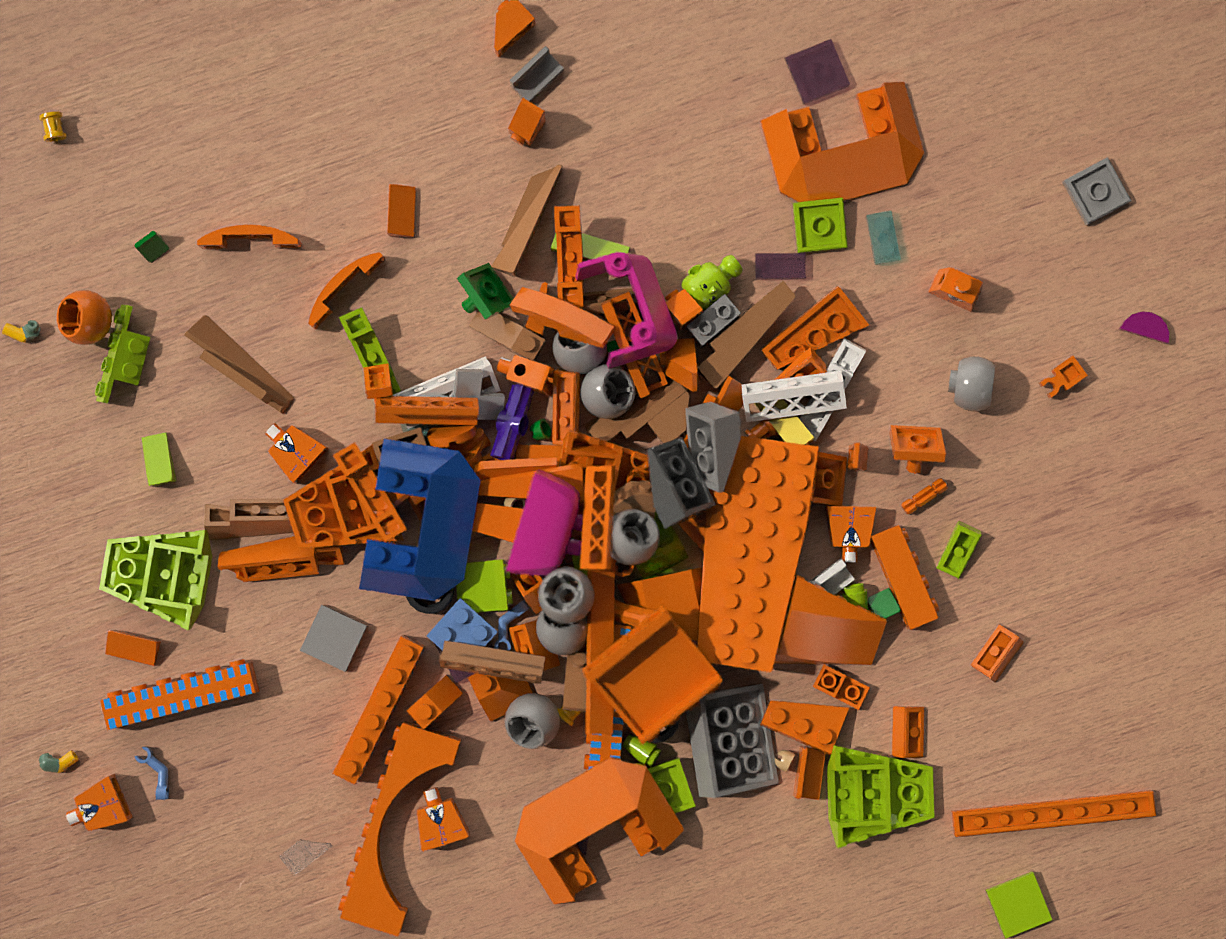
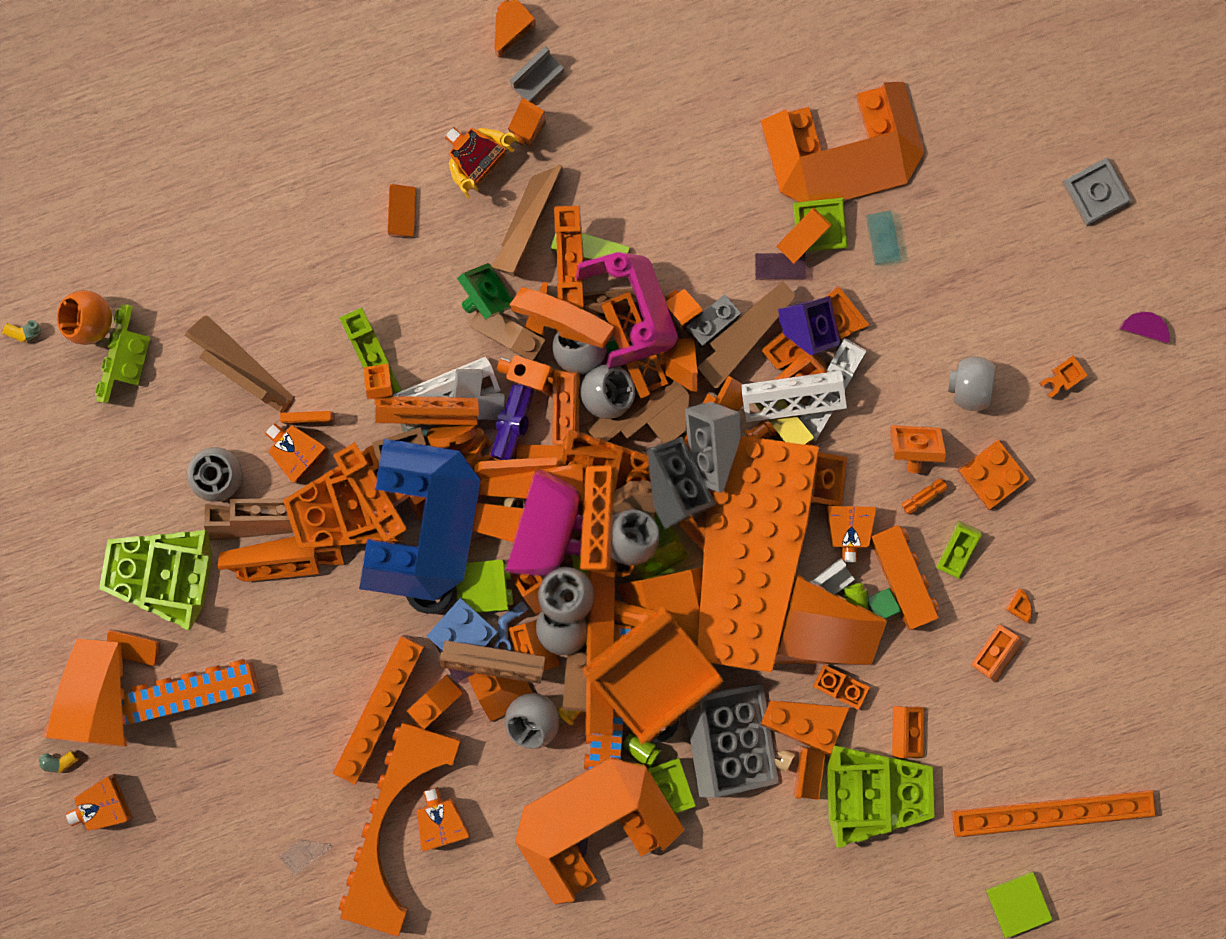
yellow bush [39,112,67,142] -> none
green slope [134,231,169,263] -> none
medium blue arm [135,747,169,800] -> none
lime slope [141,432,177,486] -> none
orange slope [197,224,302,249] -> none
light grey tile [300,605,367,672] -> none
orange slope [308,252,385,329] -> none
green hinge [529,419,551,440] -> none
lime piece [682,255,743,311] -> none
clear purple tile [784,39,850,105] -> none
orange slope [847,442,868,471] -> none
orange torso [928,267,983,312] -> none
none -> orange wedge [42,639,127,747]
none -> light grey wheel [187,447,242,502]
none -> orange tile [280,411,334,424]
none -> torso [445,127,520,198]
none -> orange slope [776,208,832,264]
none -> dark purple slope [778,296,841,355]
none -> orange plate [957,440,1029,510]
none -> orange tile [1005,589,1032,623]

